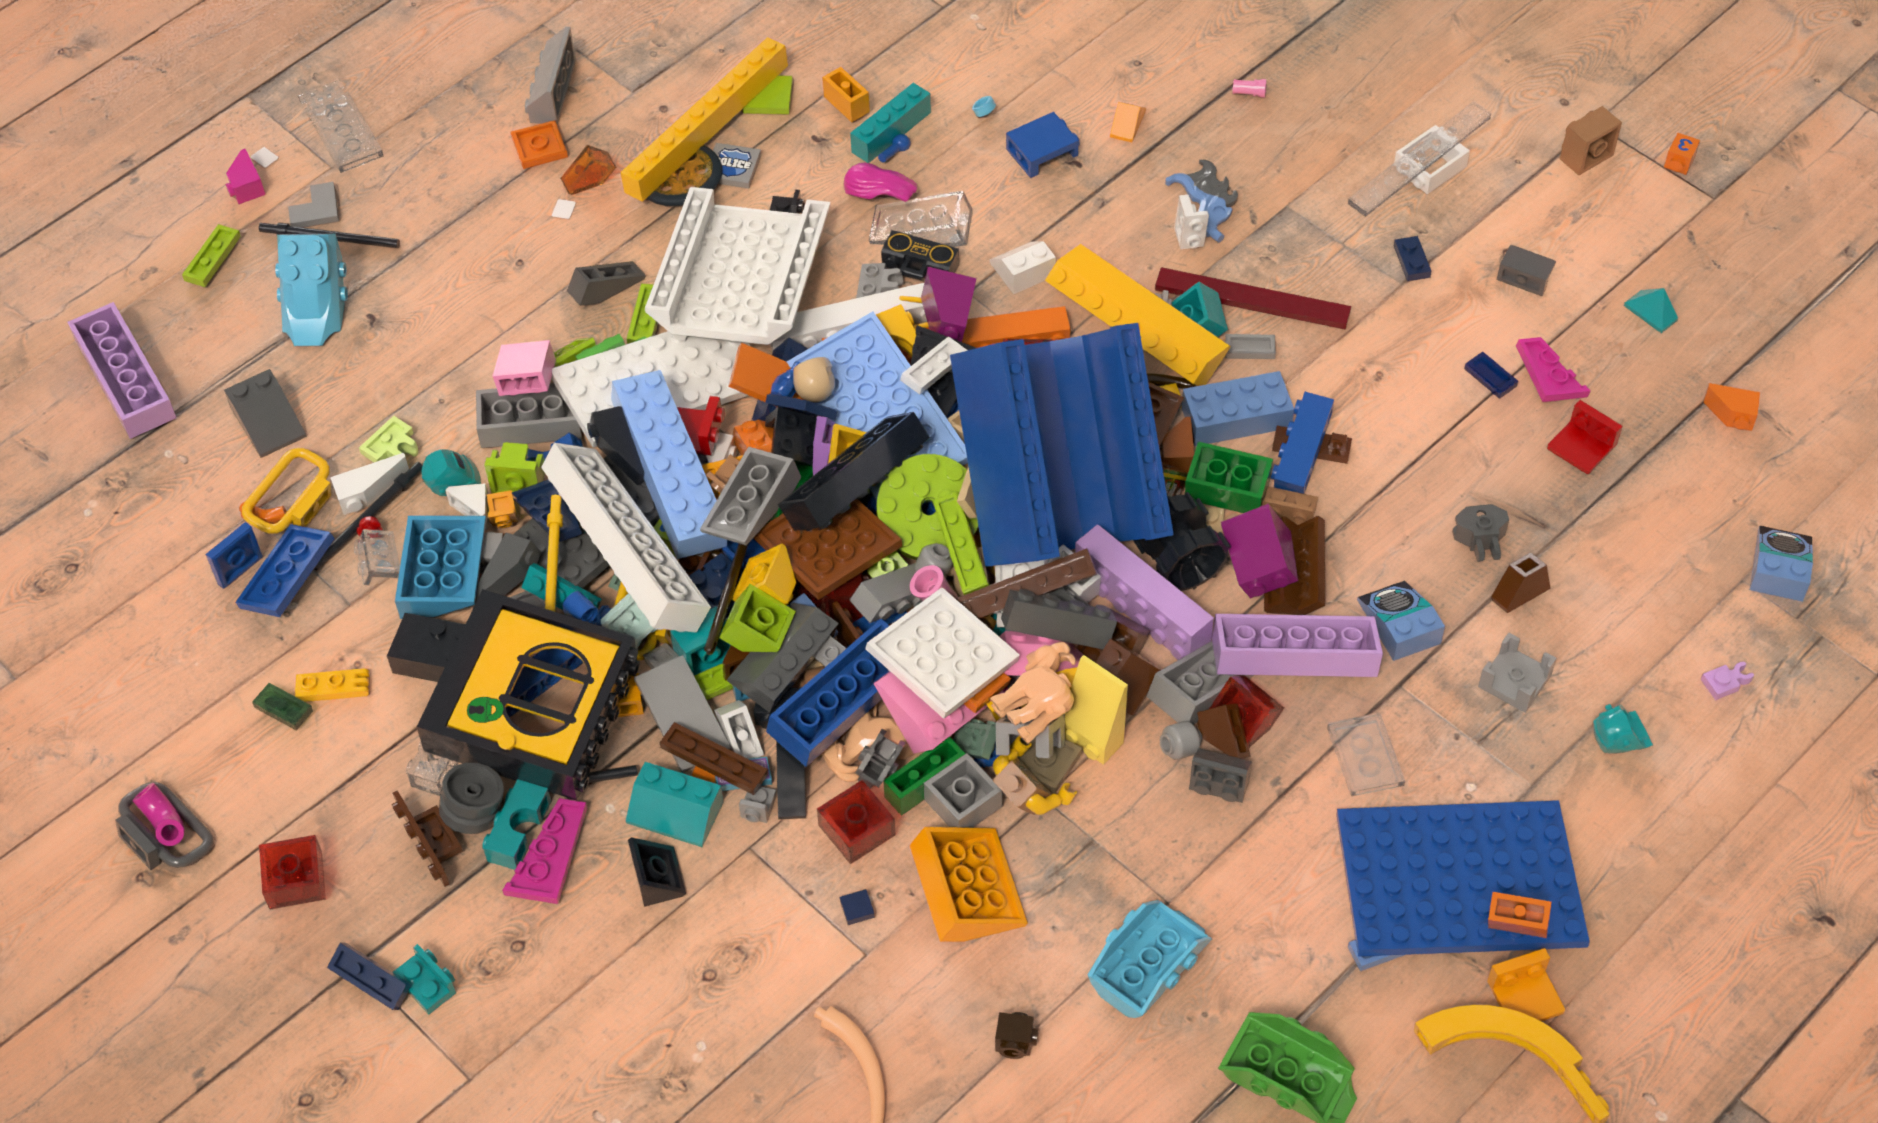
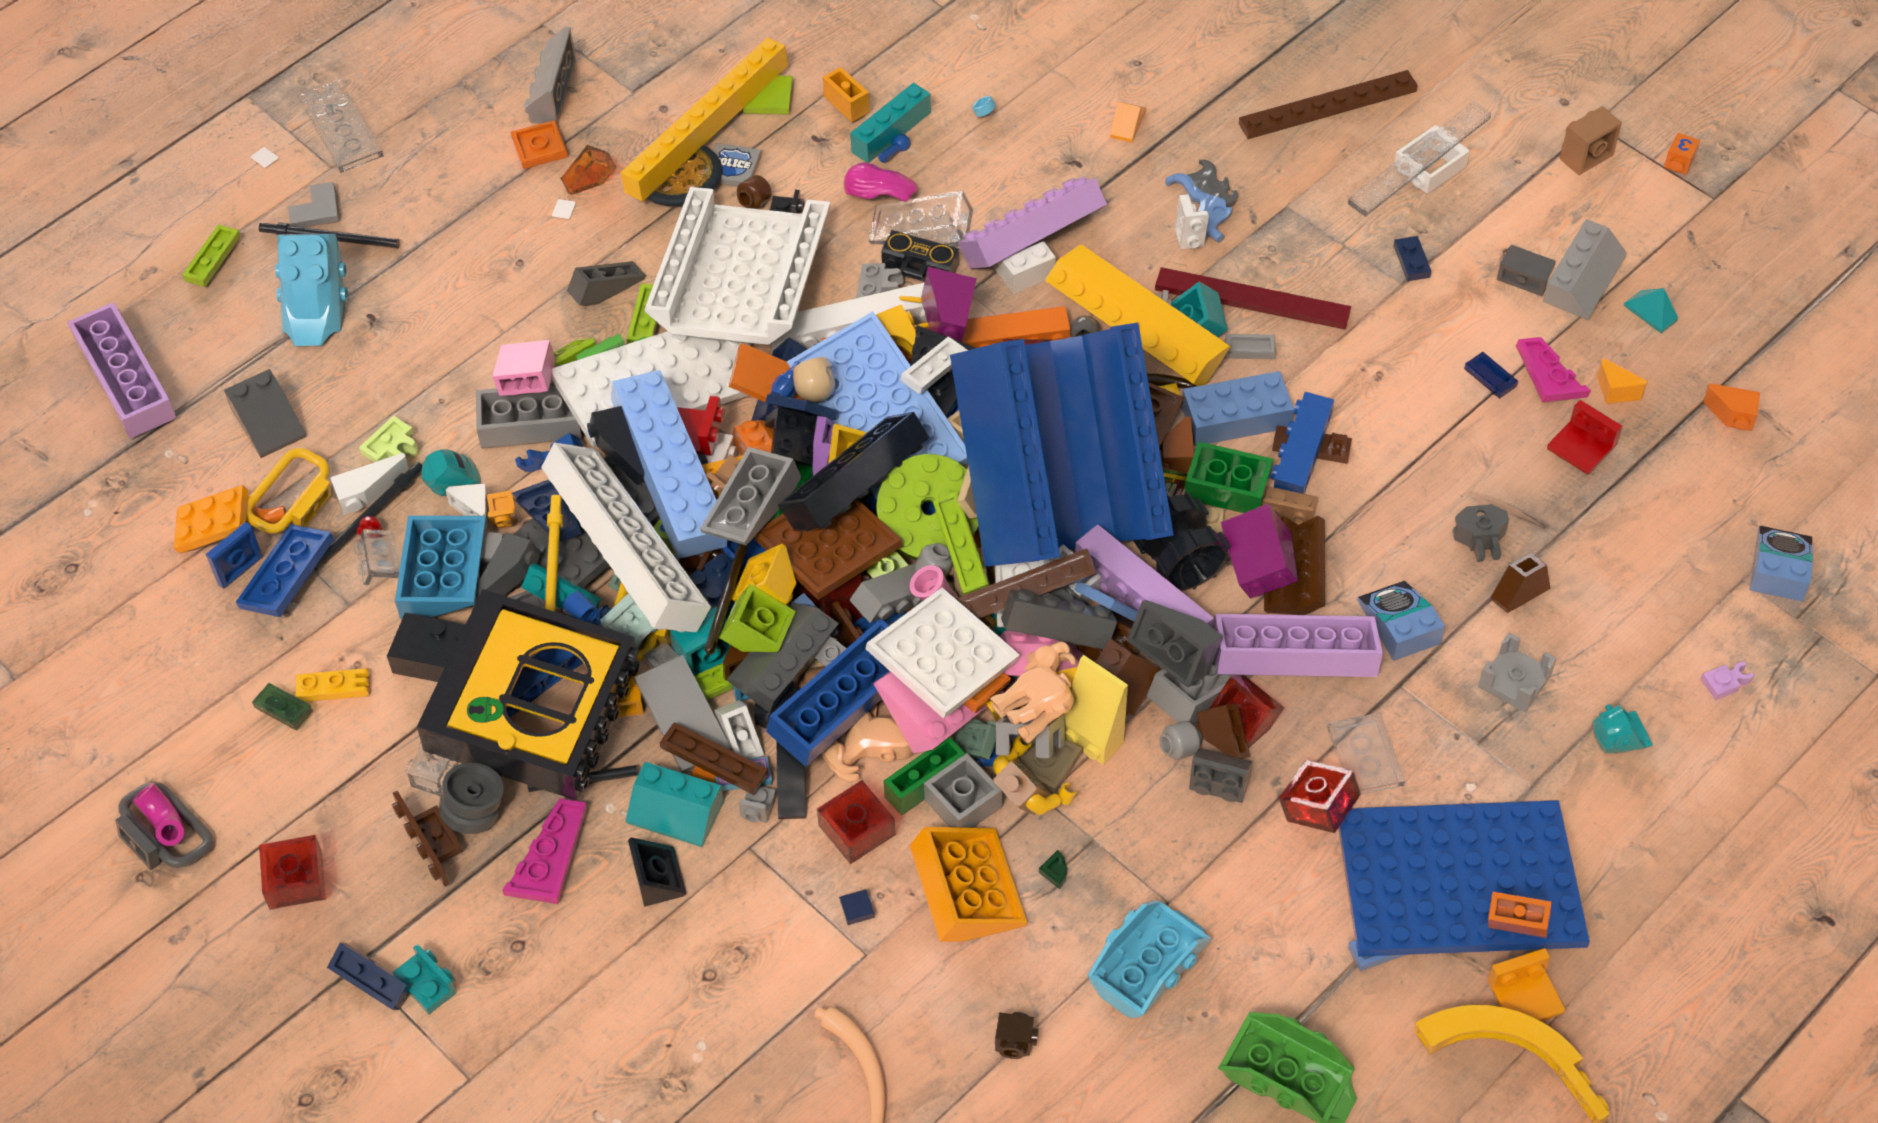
dark pink slope [225,149,265,204] -> none
teal arch [482,779,551,870] -> none
lime panel [484,442,545,494] -> none
dark grey hinge [855,729,905,789] -> none
blue panel [1006,111,1080,178] -> none
bright pink pin [1233,79,1266,98] -> none
none -> light orange plate [174,485,249,554]
none -> reddish brown head [737,175,772,209]
none -> lavender brick [958,176,1107,269]
none -> dark green tile [1039,850,1067,889]
none -> dark grey piece [1070,315,1101,337]
none -> medium blue tile [1074,582,1138,621]
none -> dark grey slope [1127,600,1223,688]
none -> reddish brown plate [1239,70,1418,139]
none -> clear red brick [1279,760,1361,833]
none -> light grey slope [1543,219,1627,320]
none -> light orange slope [1597,358,1648,404]

